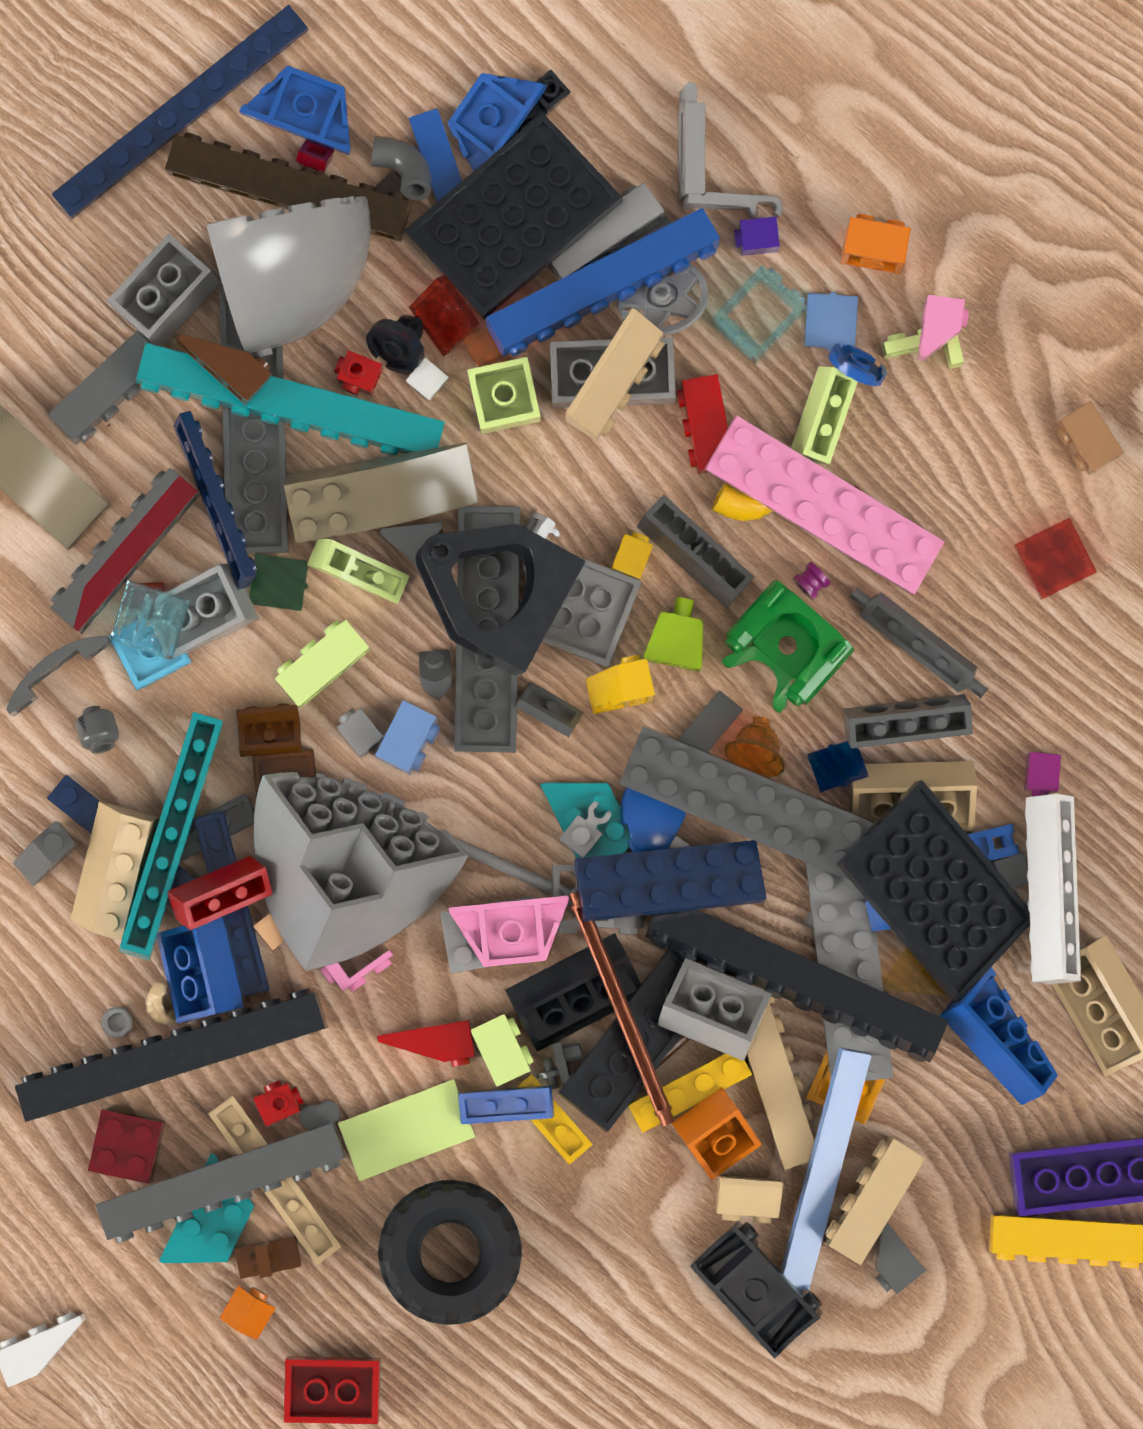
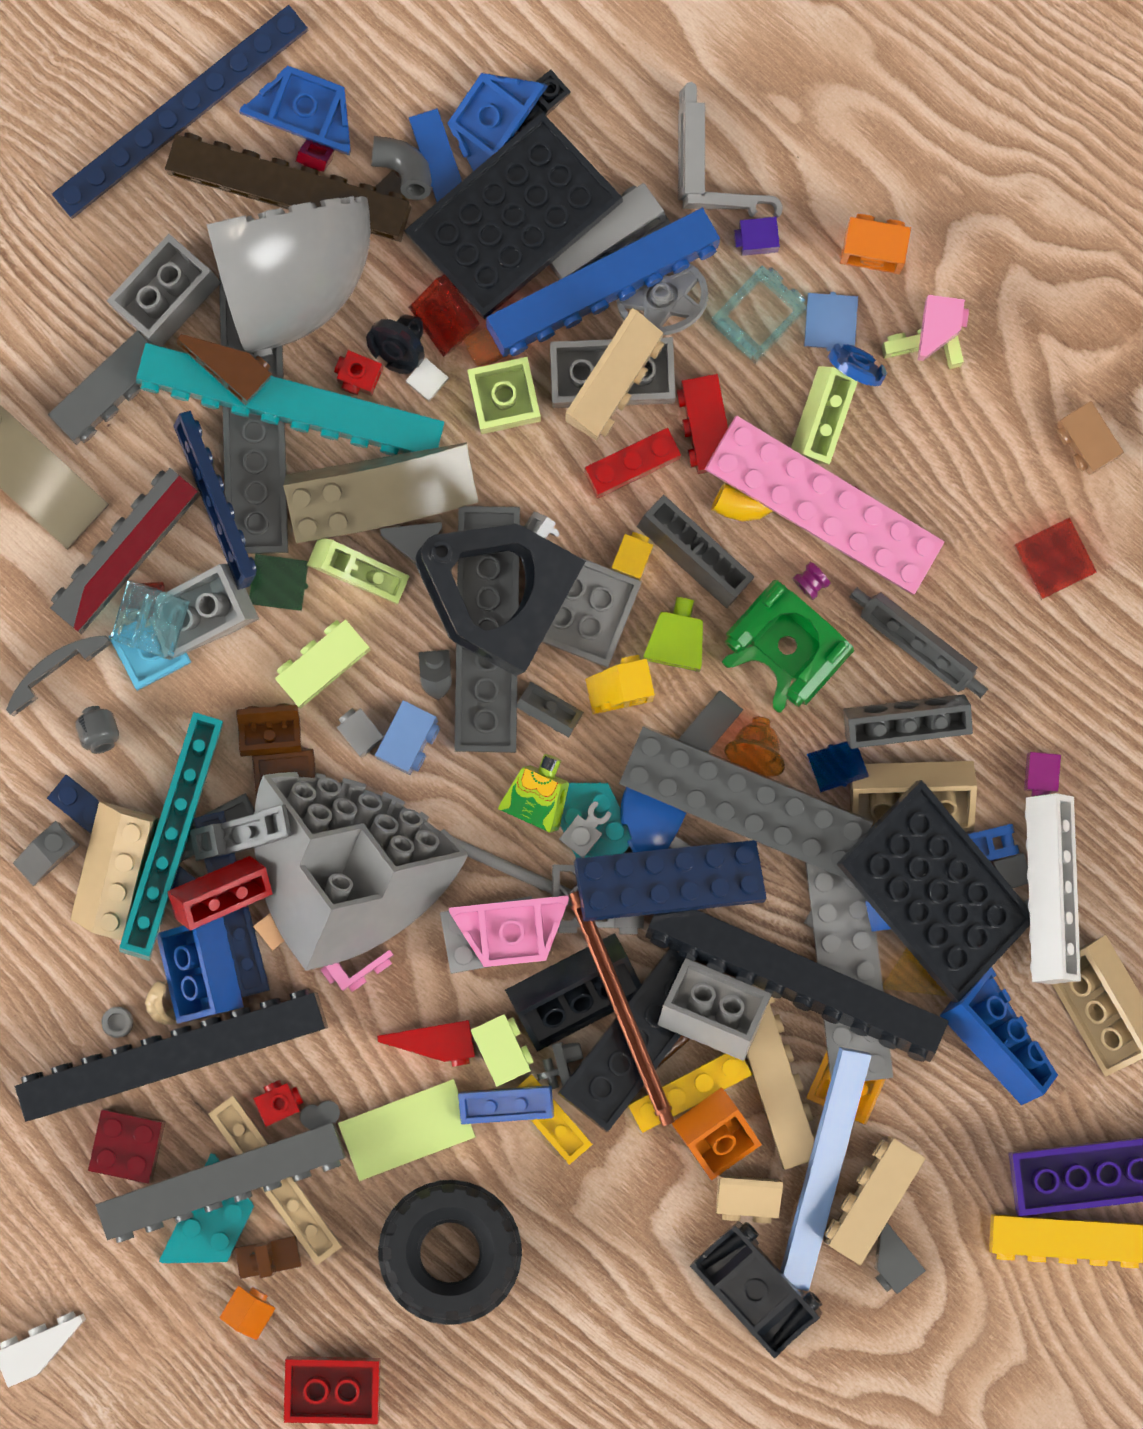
none -> dark grey slope [190,805,292,861]
none -> torso [498,754,569,832]
none -> red brick [584,427,681,499]

